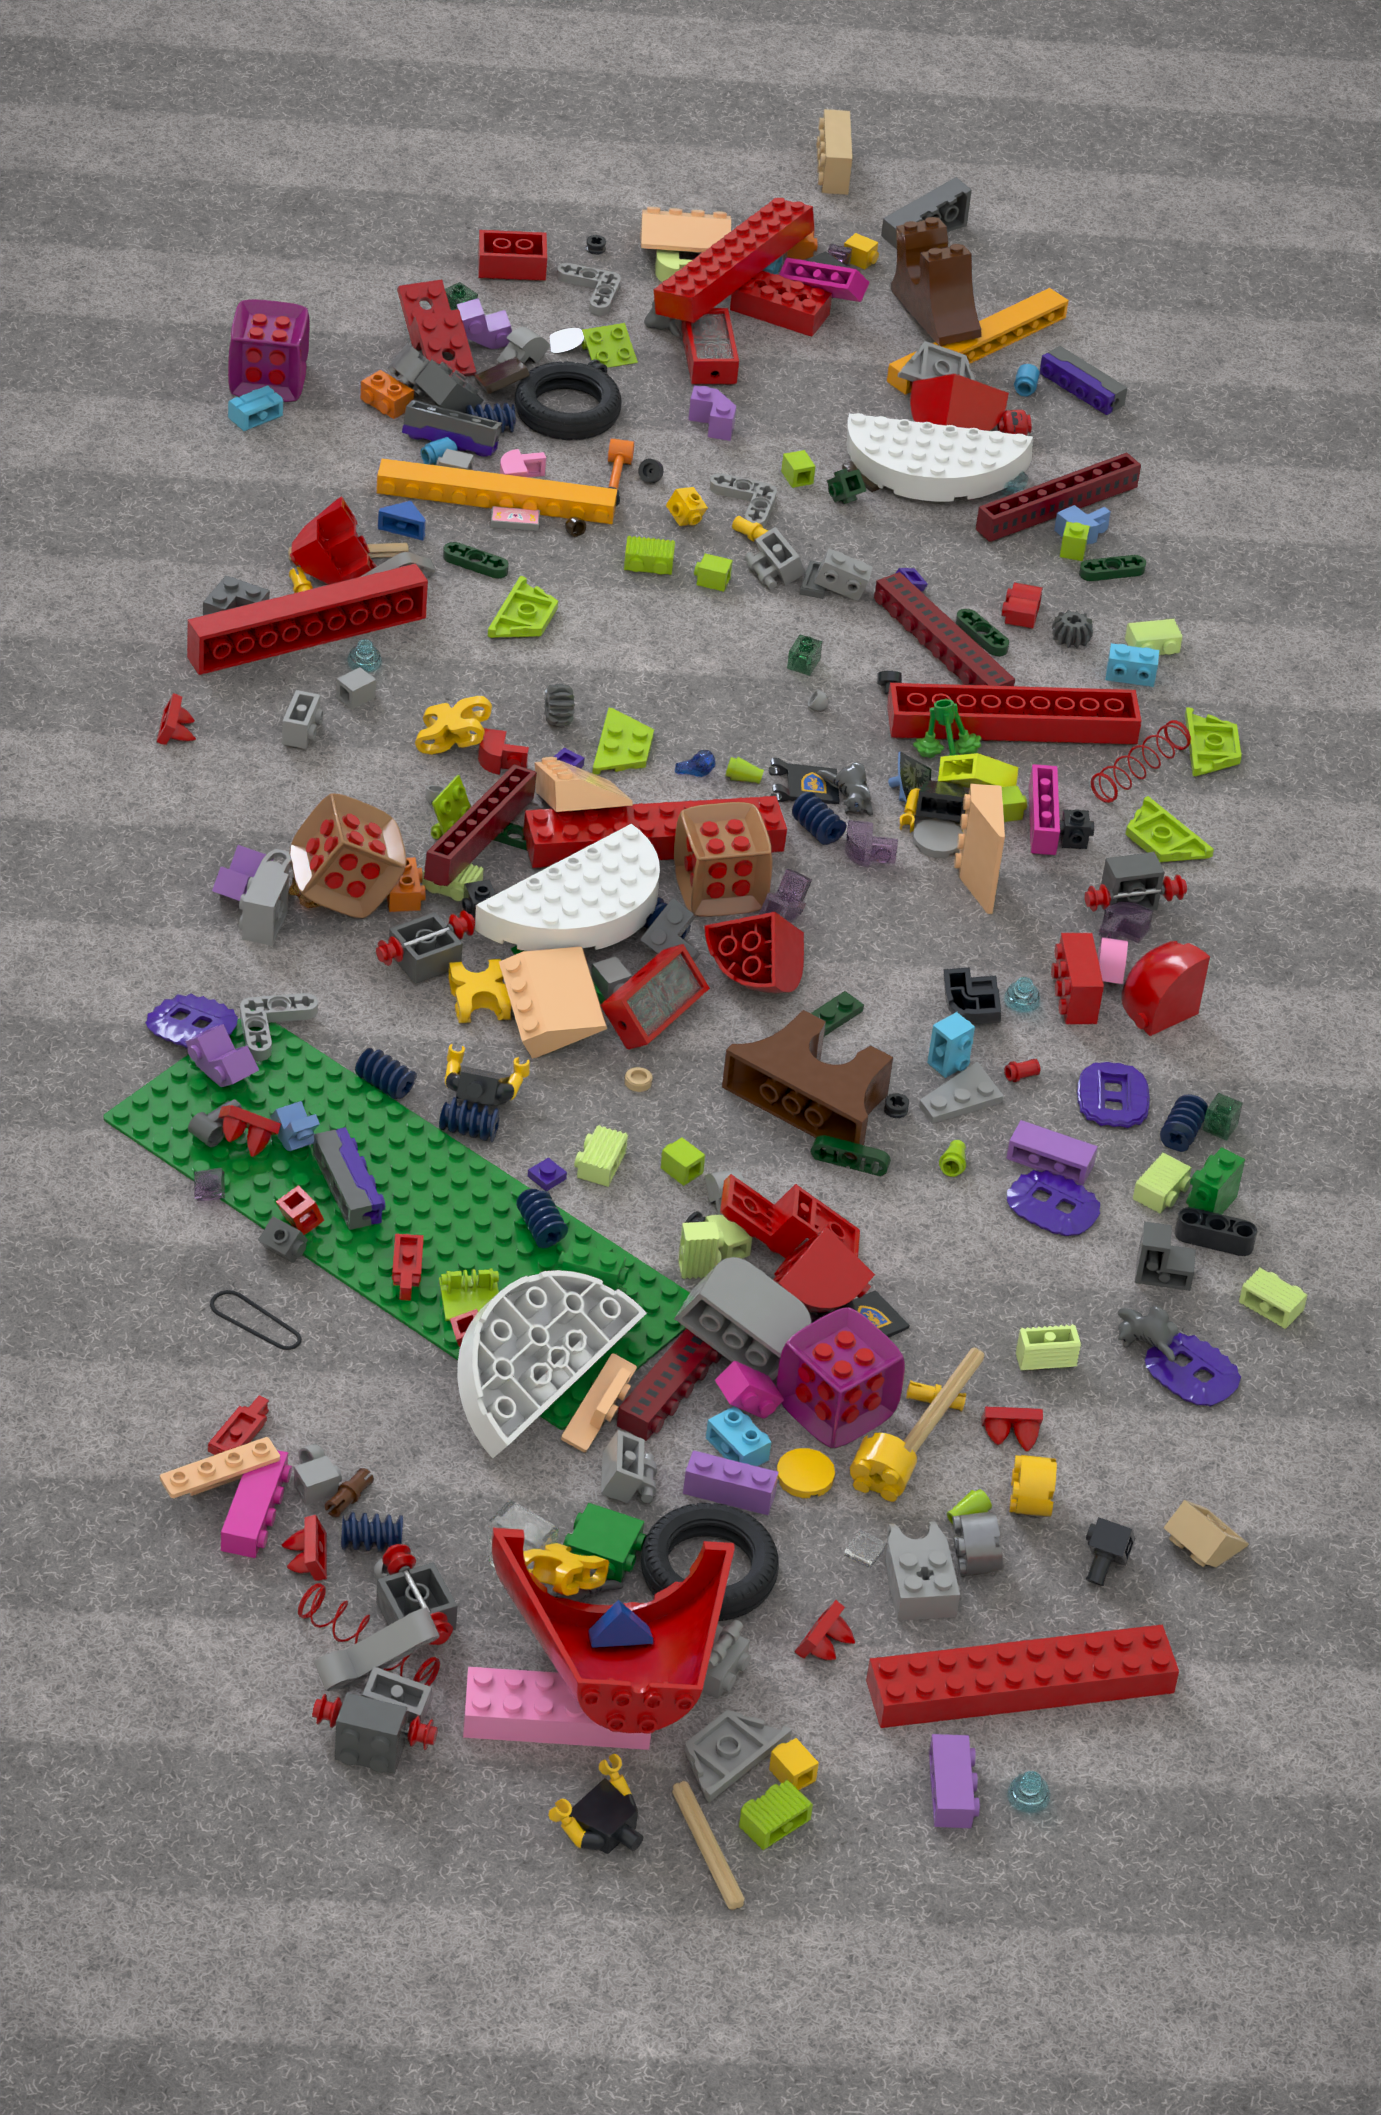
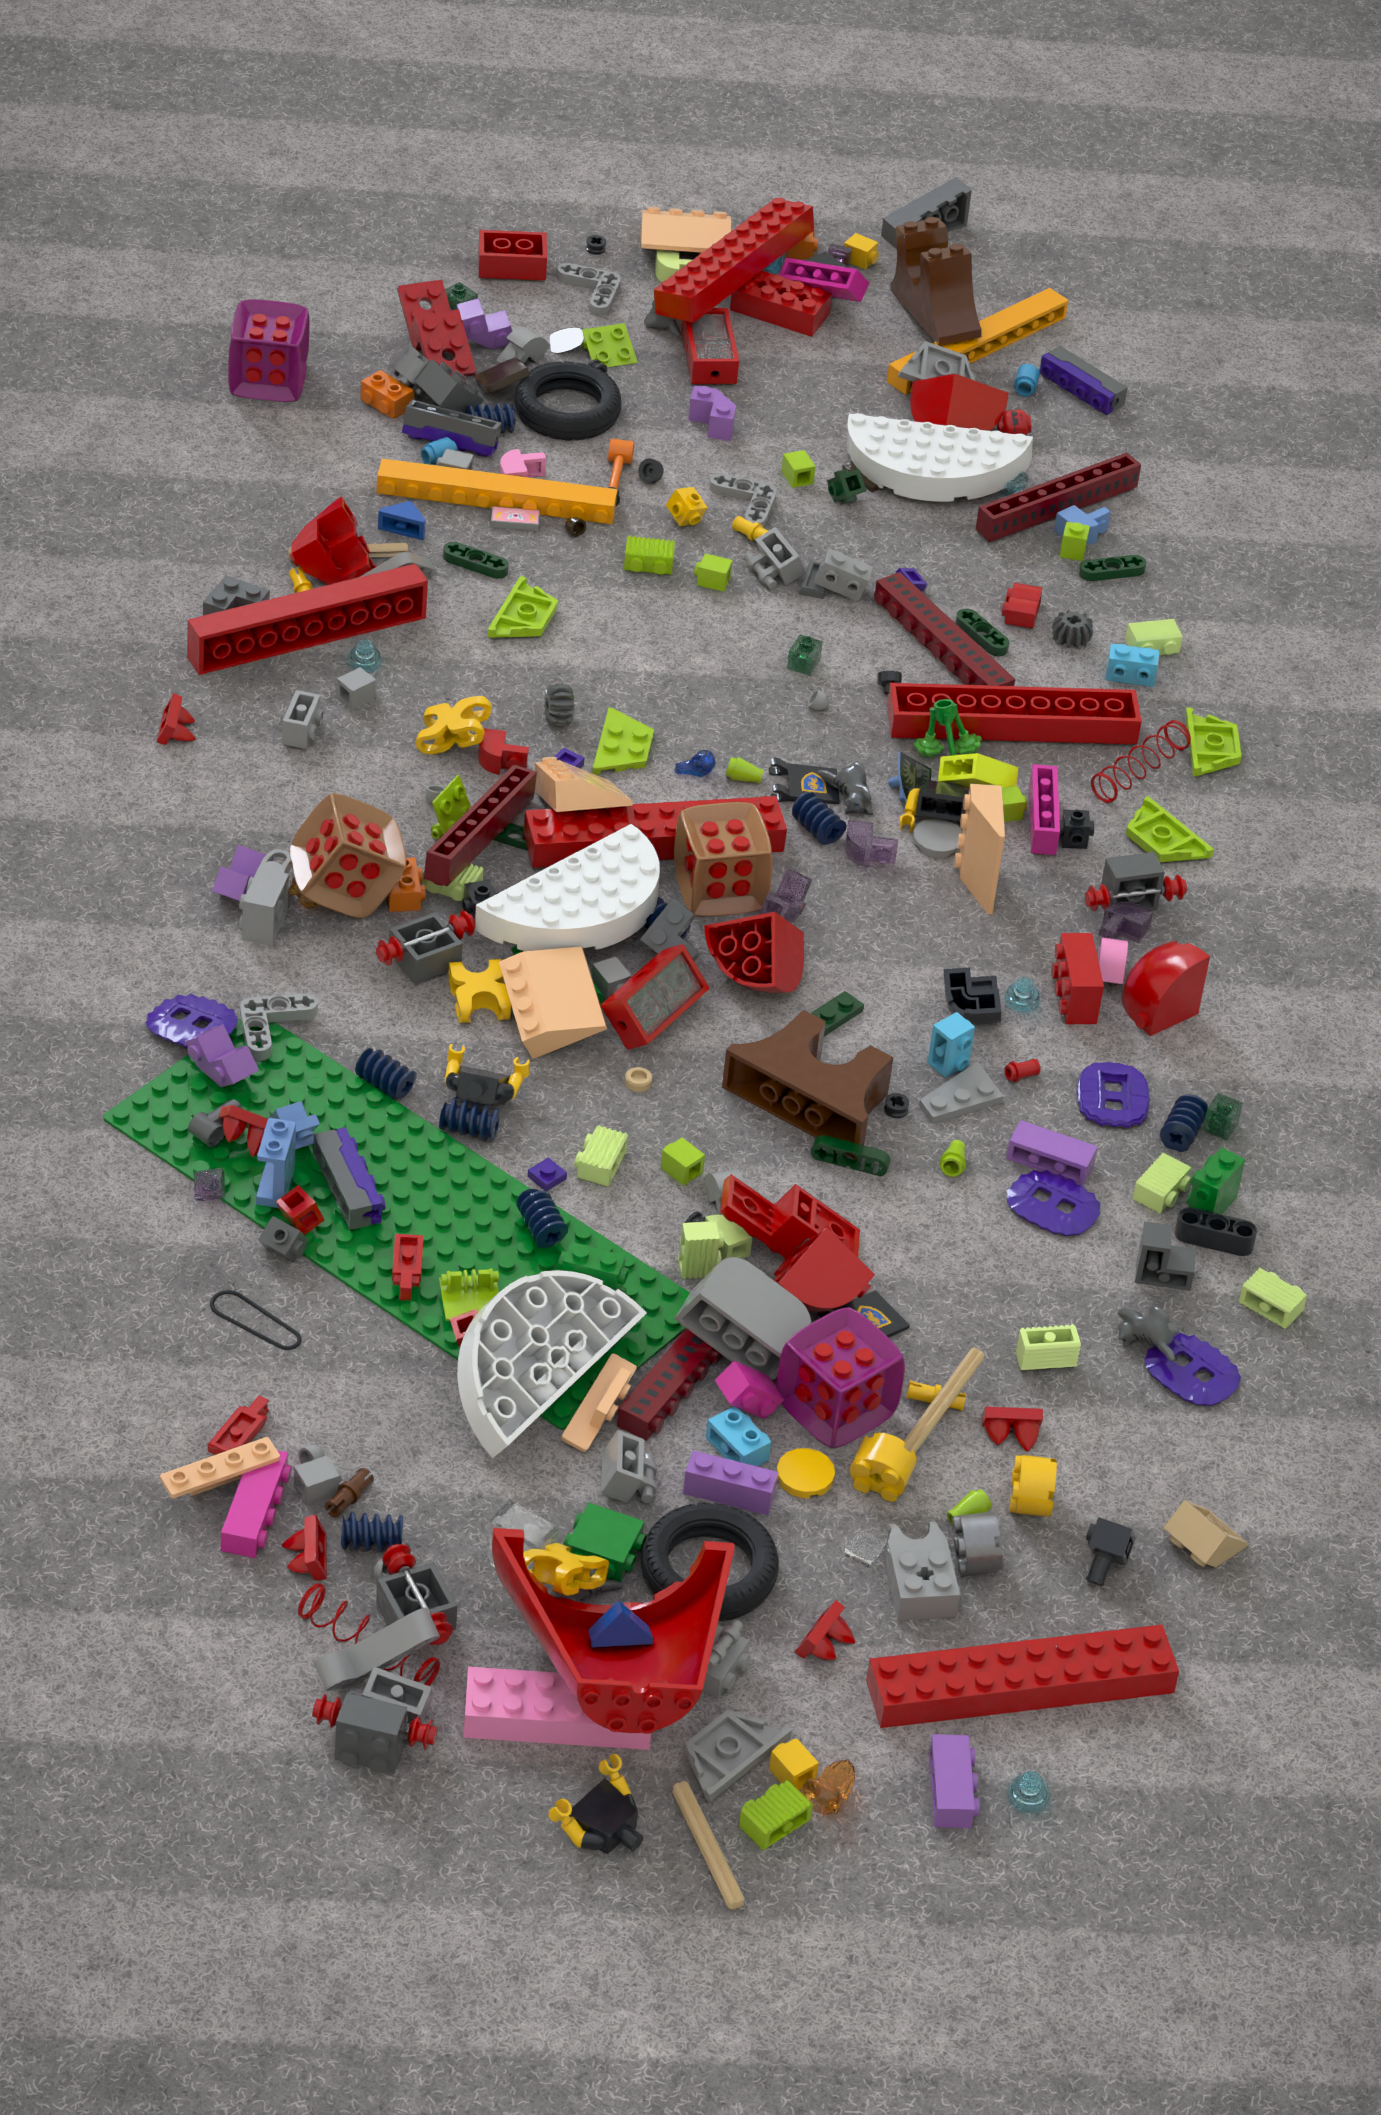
medium azure brick [228,385,283,431] -> none
tan brick [816,109,852,195] -> none
none -> medium blue panel [256,1118,296,1208]
none -> clear orange piece [801,1759,855,1815]

